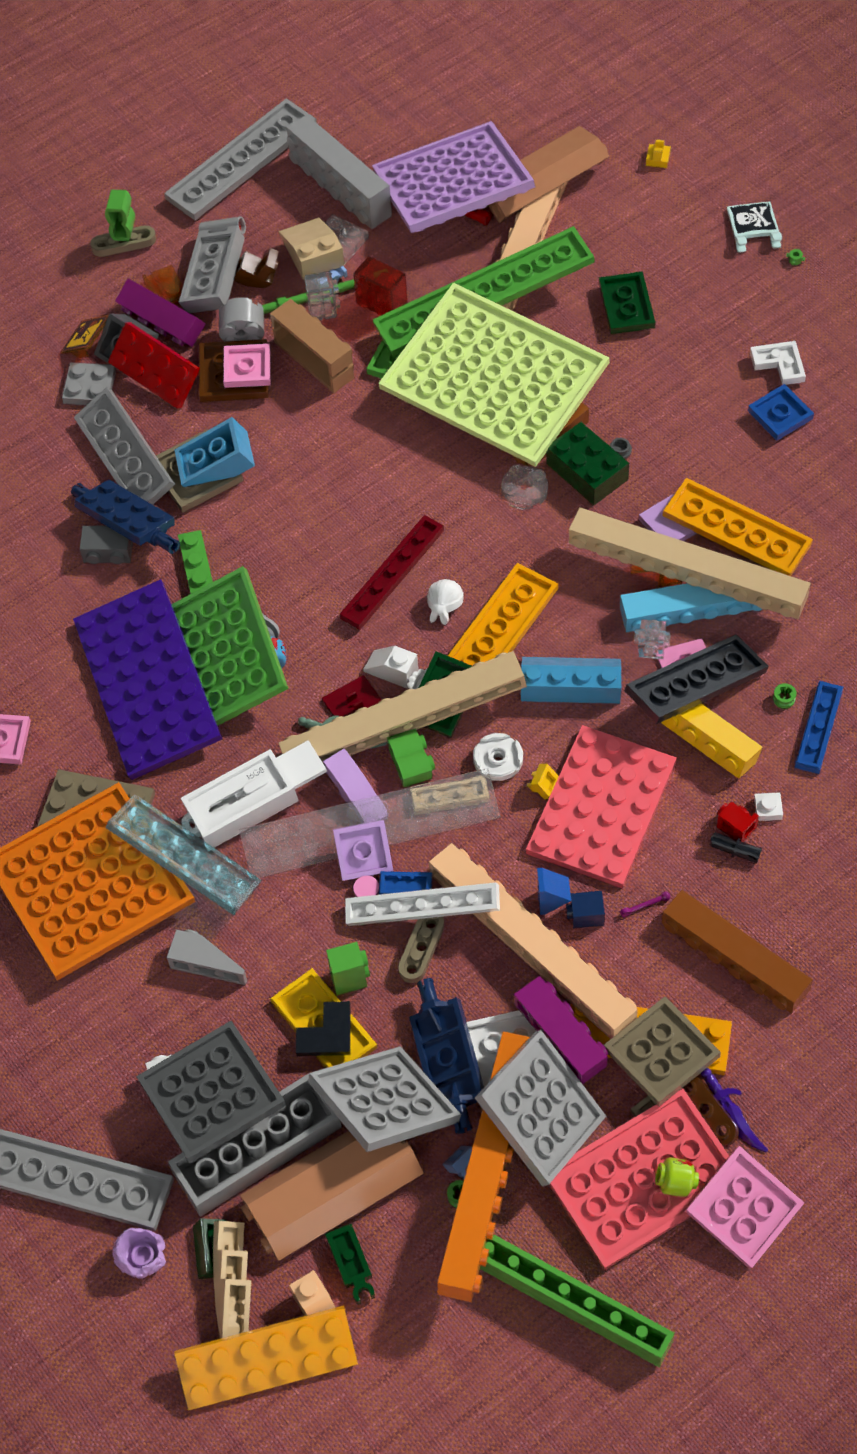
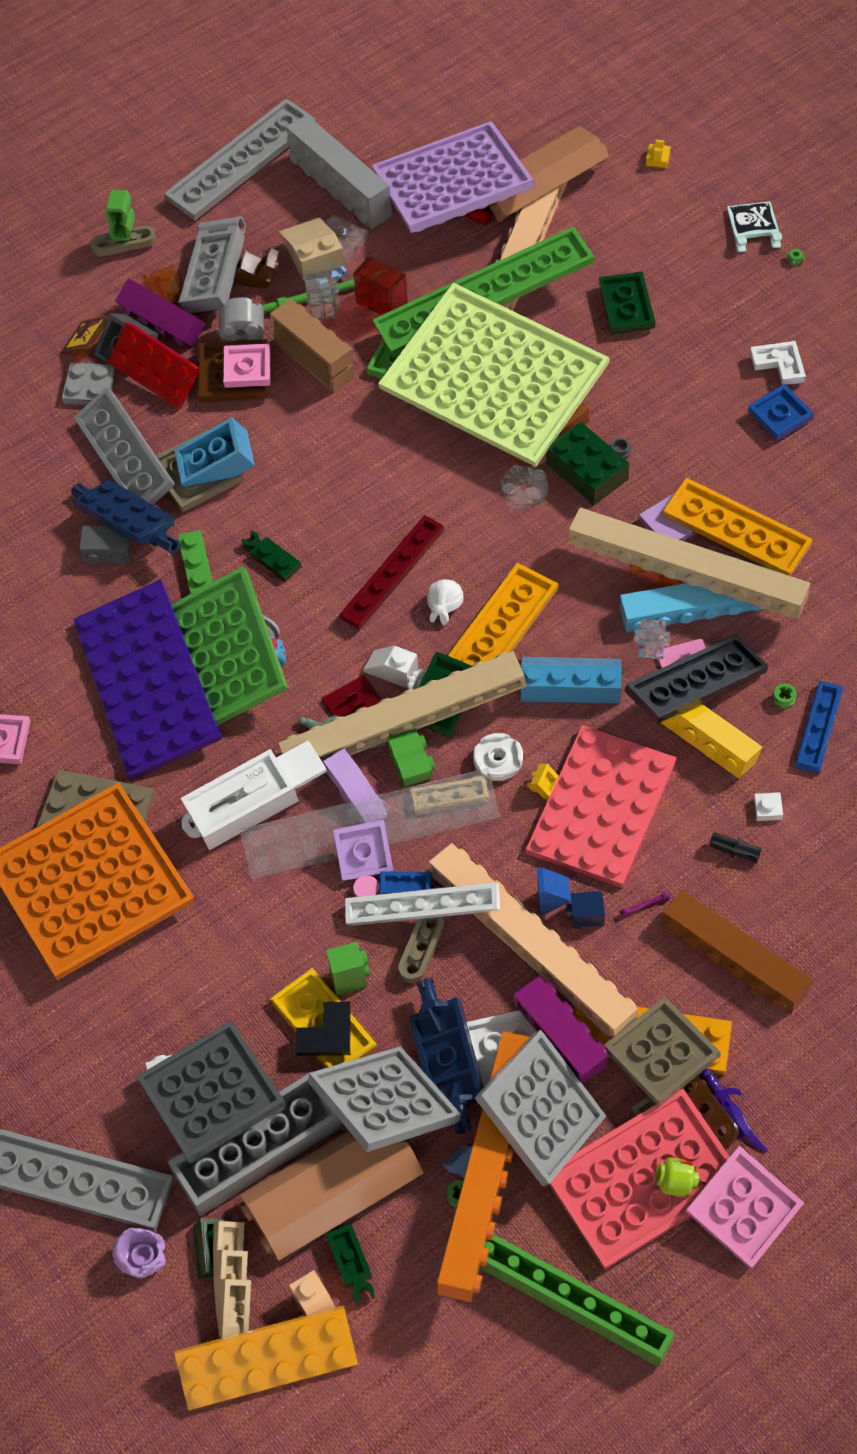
clear light blue plate [105,794,262,915] -> none
light grey slope [167,929,247,985] -> none
red brick [717,801,759,842] -> none
none -> dark green plate [241,531,302,582]

